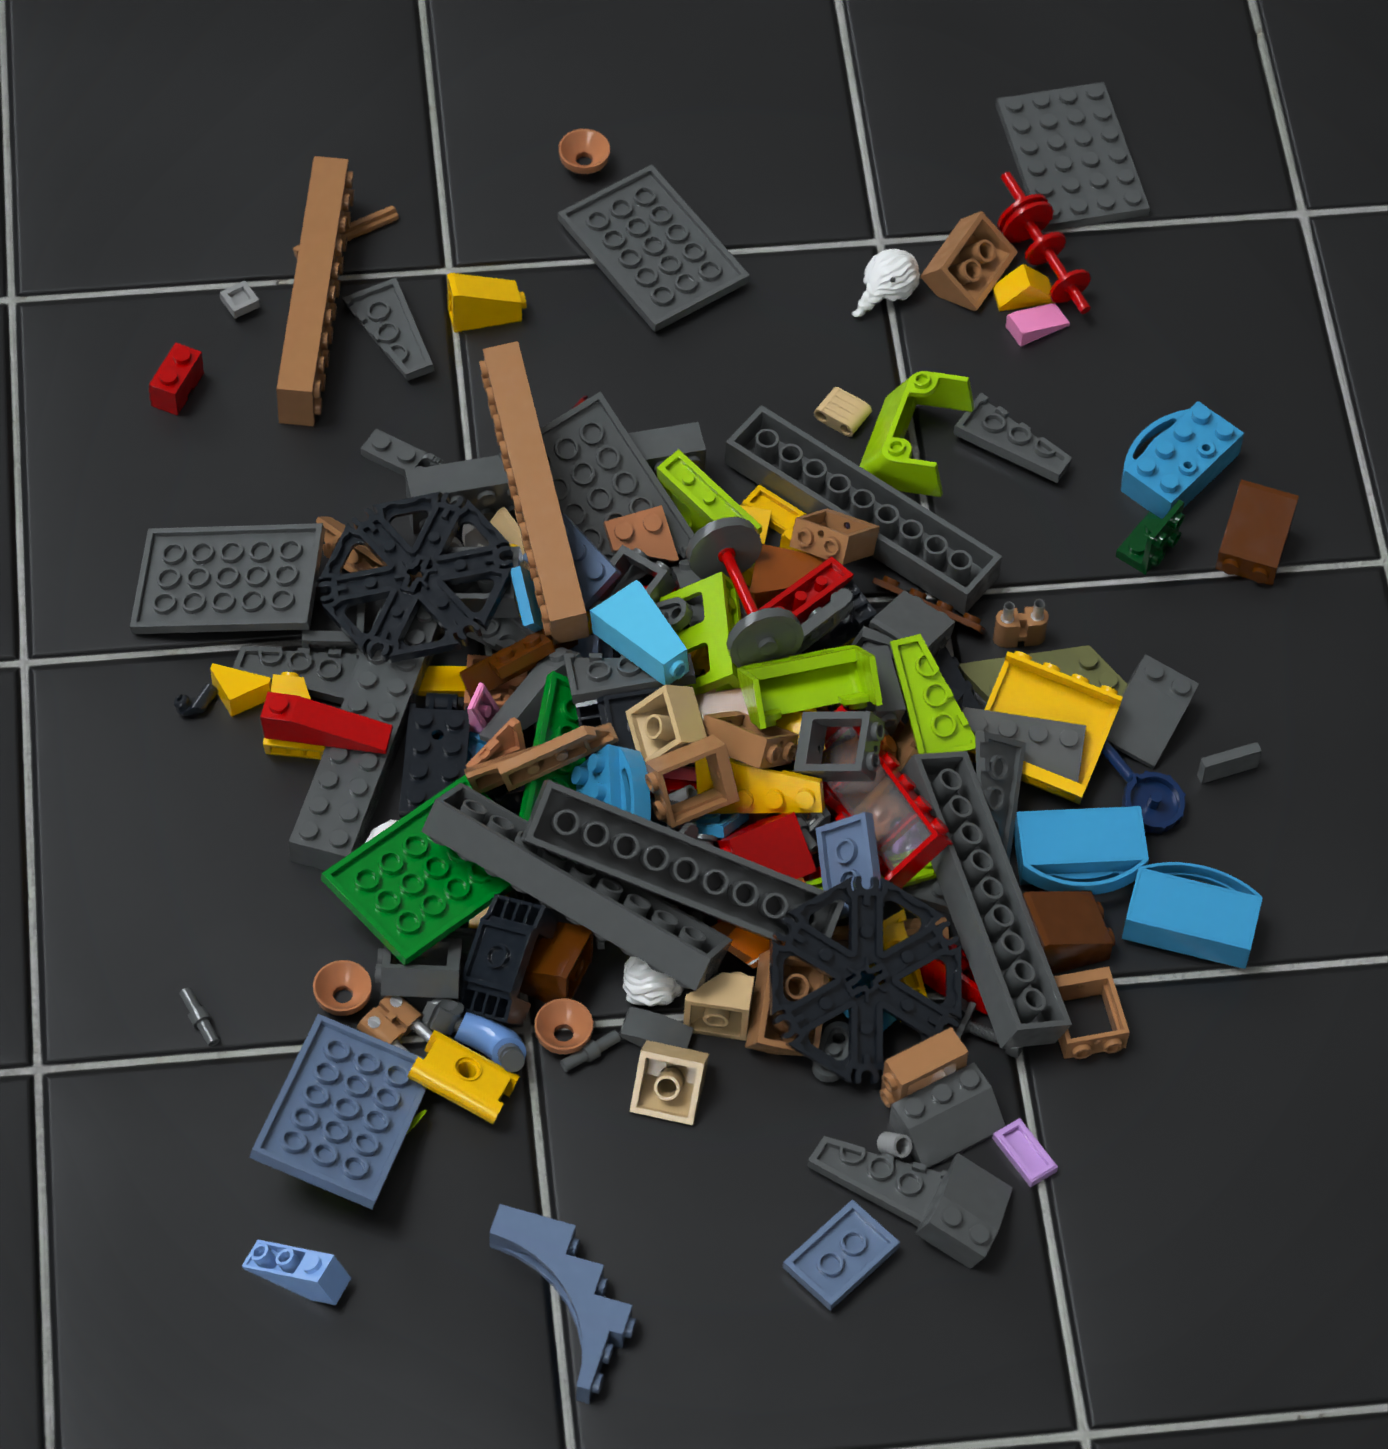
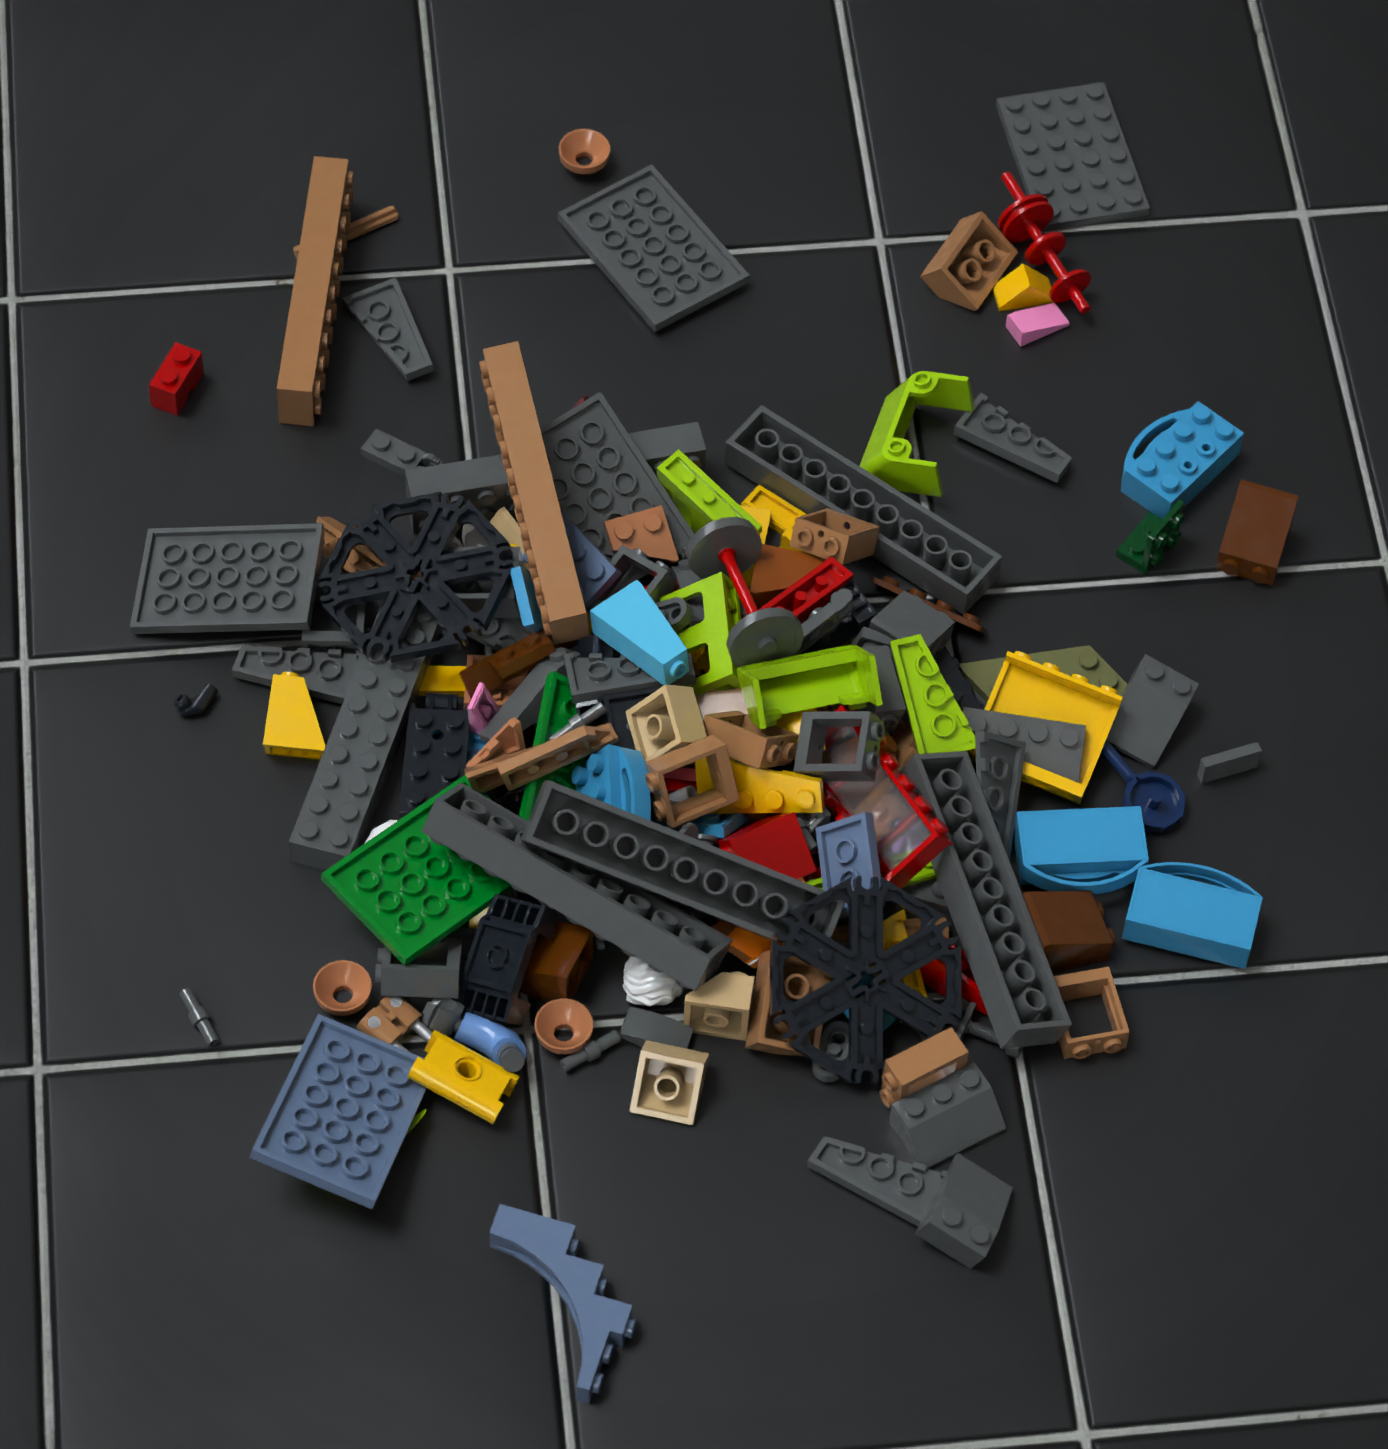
yellow slope [210,663,272,717] -> none
light grey plate [220,281,260,319] -> none
light blue slope [242,1240,351,1305] -> none
red slope [260,692,393,754] -> none
yellow slope [447,273,526,333] -> none
sand blue plate [783,1199,900,1311] -> none
tan piece [814,387,872,437] -> none
white hair [852,249,920,318] -> none
light grey hinge [877,1131,912,1158] -> none
lavender tile [992,1118,1058,1188] -> none
medium nougat piece [993,599,1049,648] -> none
none -> dark grey bar [549,701,607,740]

